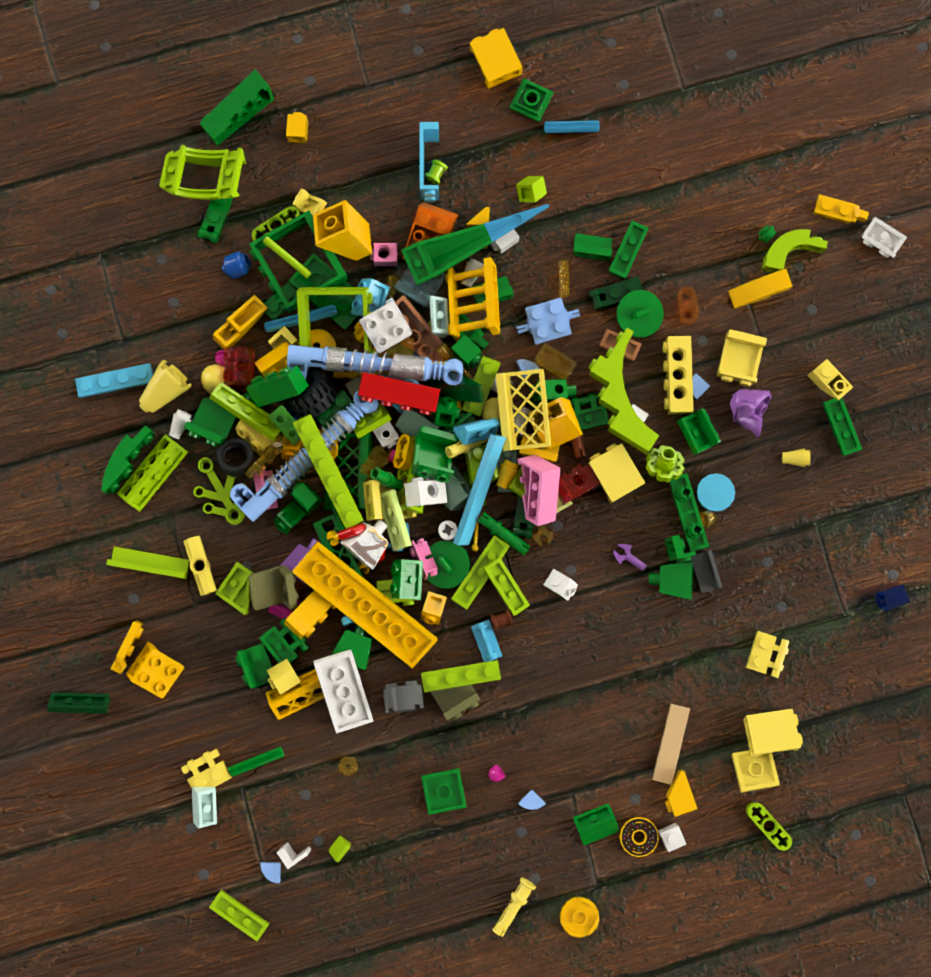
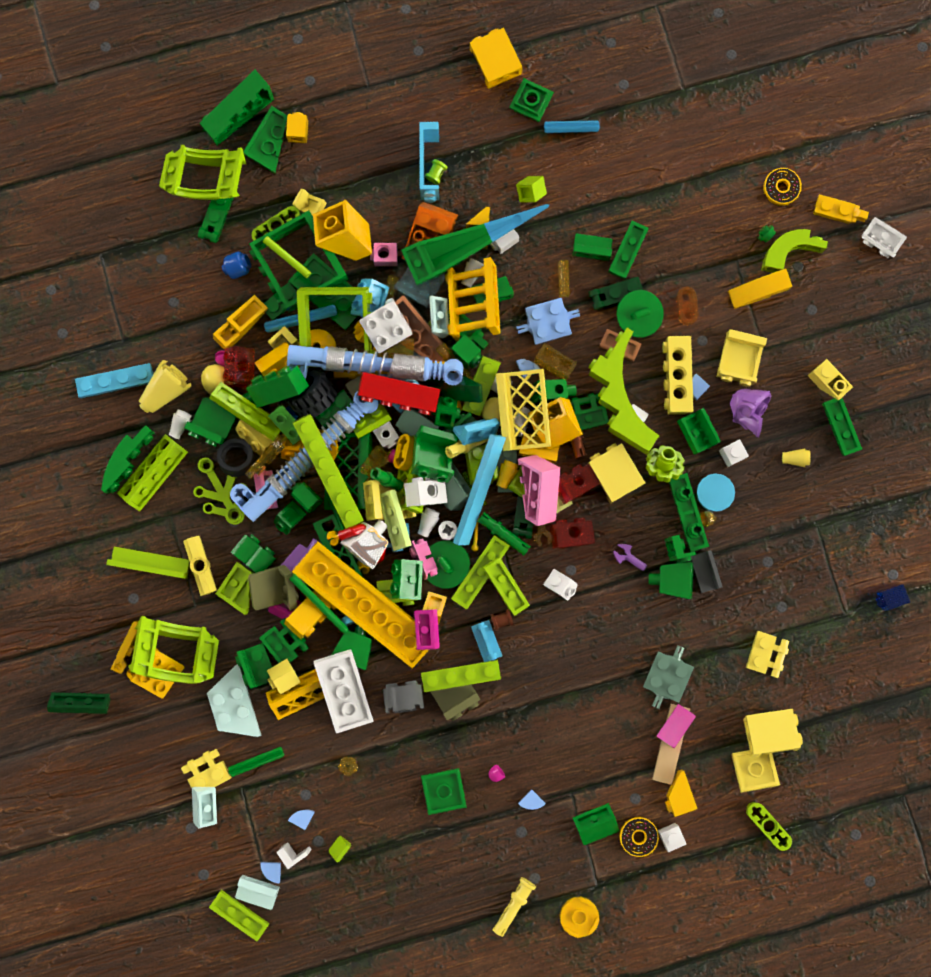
none -> lime wedge [128,616,219,684]
none -> light aqua wing [207,664,261,737]
none -> green brick [231,534,276,573]
none -> light aqua panel [235,875,280,910]
none -> green wing [243,106,287,174]
none -> light blue tile [288,809,315,830]
none -> green bar [289,574,349,634]
none -> dark pink slope [414,609,440,650]
none -> white cone [418,507,440,537]
none -> clear red brick [550,517,595,549]
none -> sand green plate [643,645,694,709]
none -> dark pink slope [657,704,696,748]
none -> white brick [719,439,749,467]
none -> tile [763,168,802,206]

